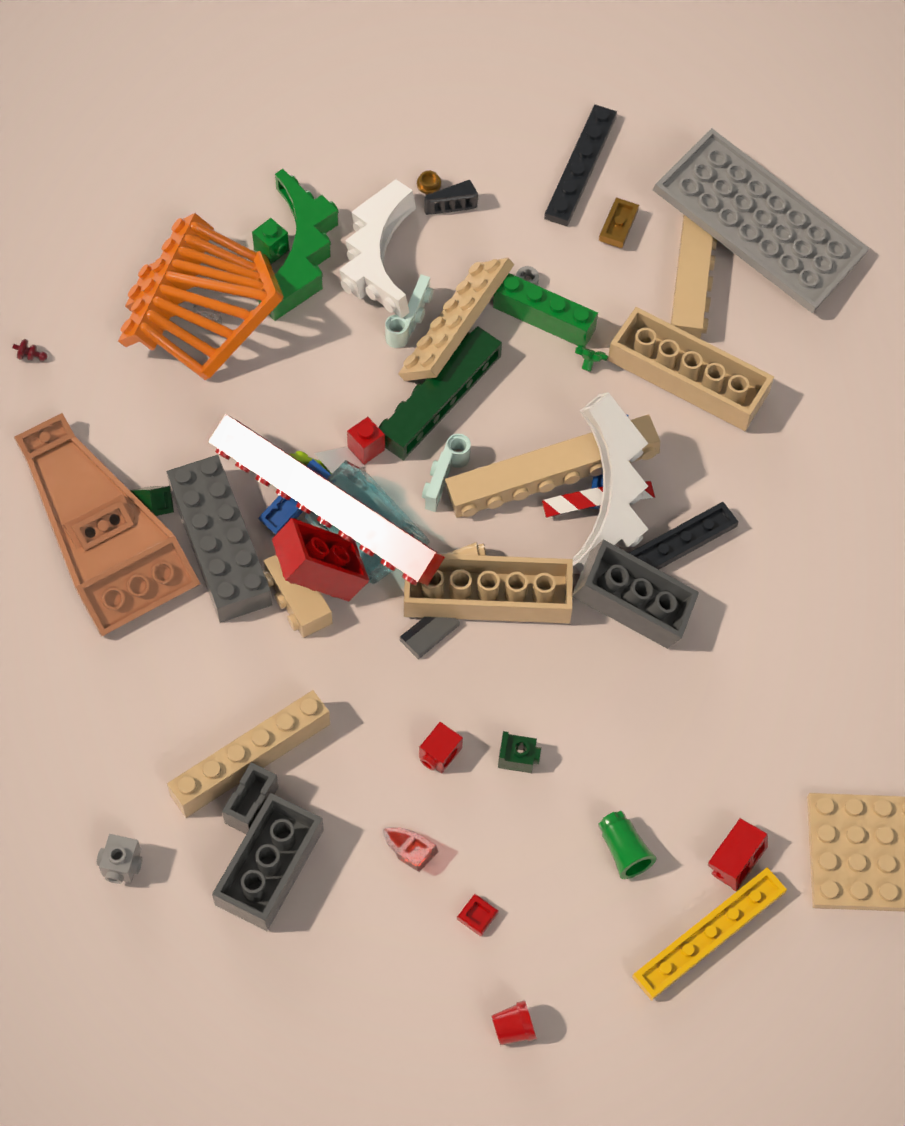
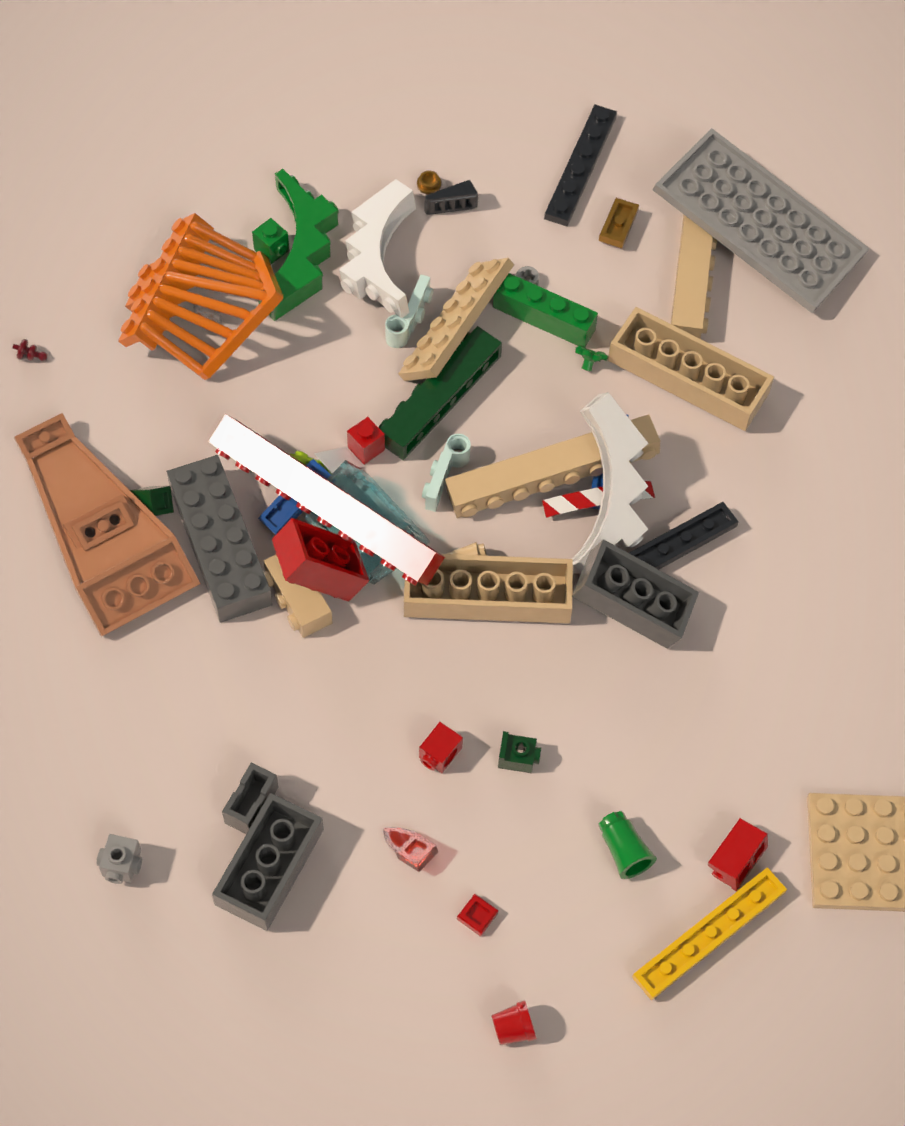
tan brick [167,690,330,818] -> none
dark grey tile [400,617,460,659] -> none

